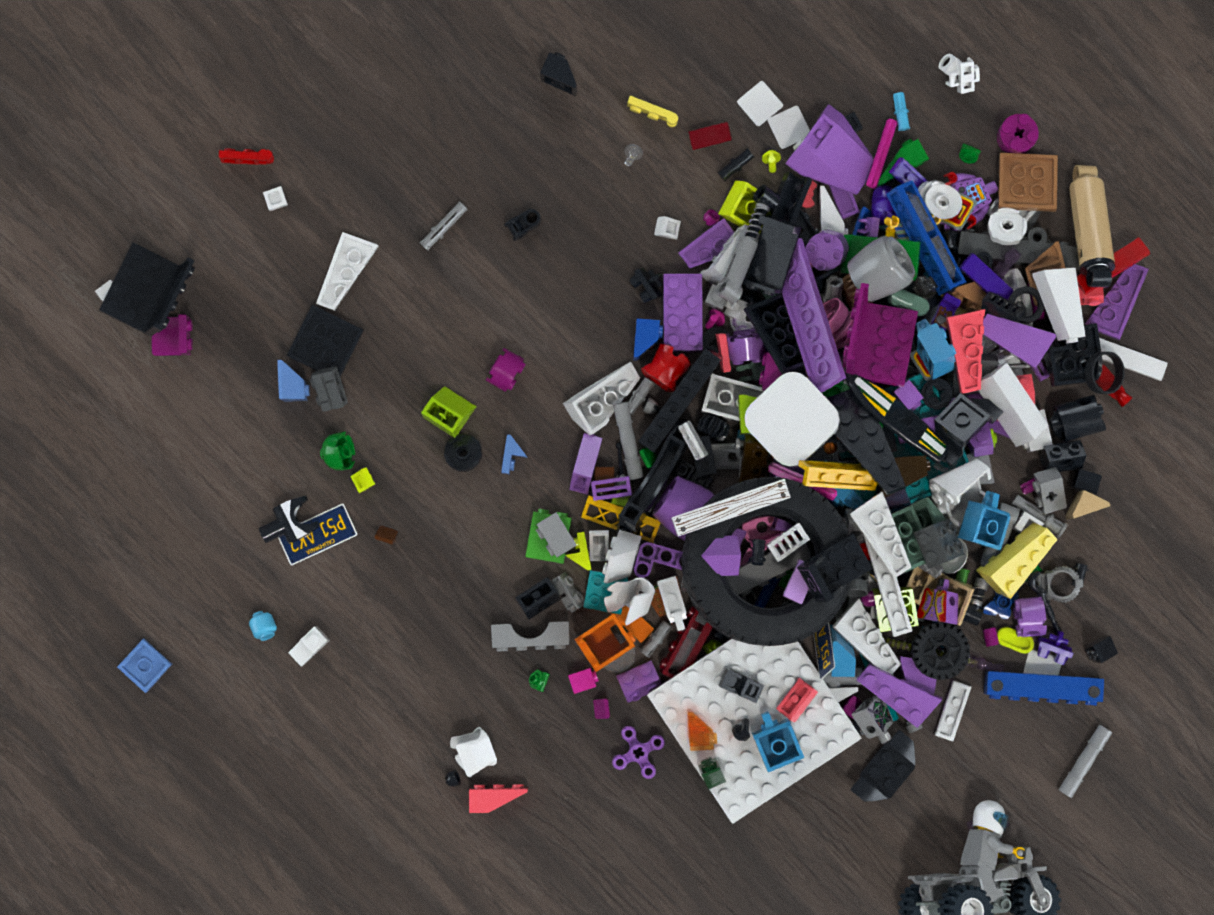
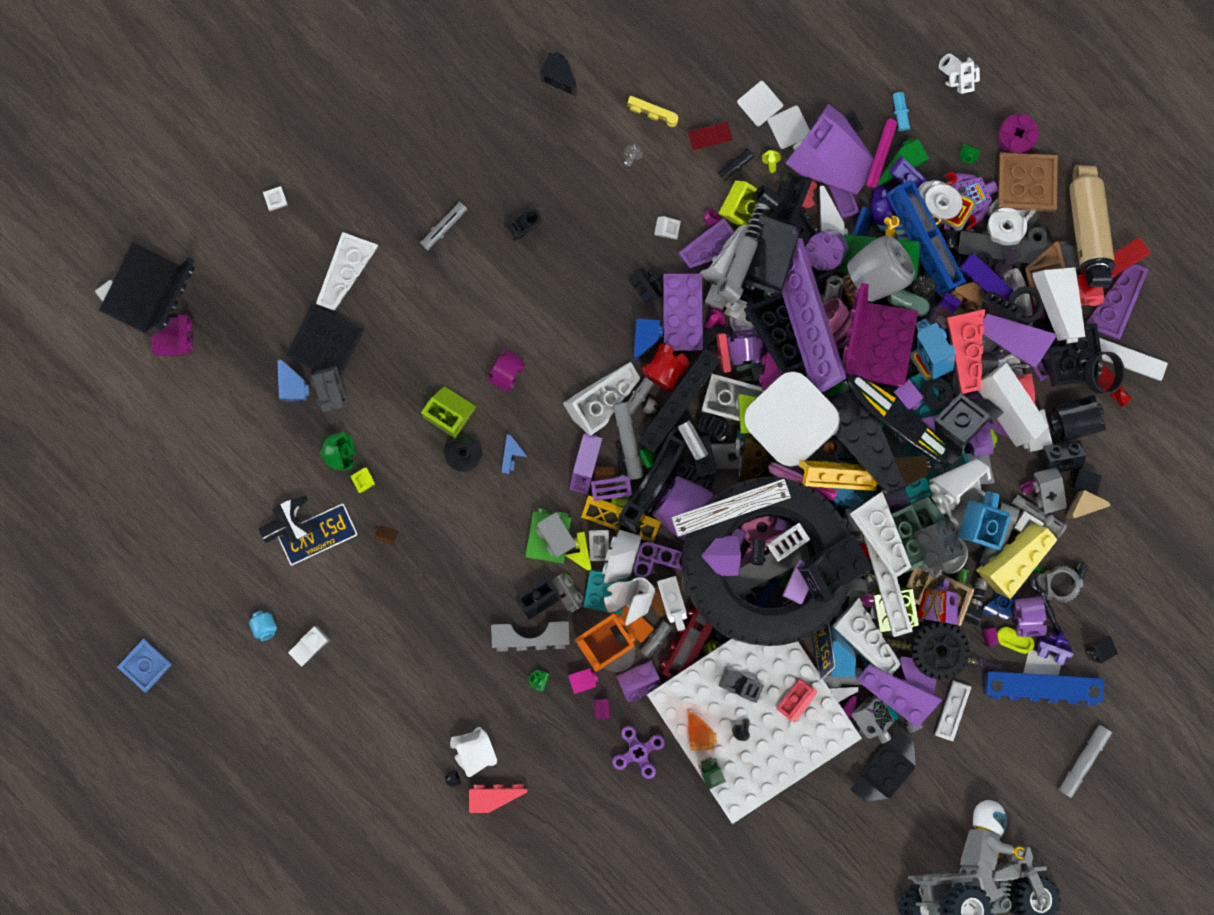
red hinge [219,148,275,165] -> none
dark azure hinge [752,711,804,773] -> none
medium lavender tile [857,217,880,237] -> none

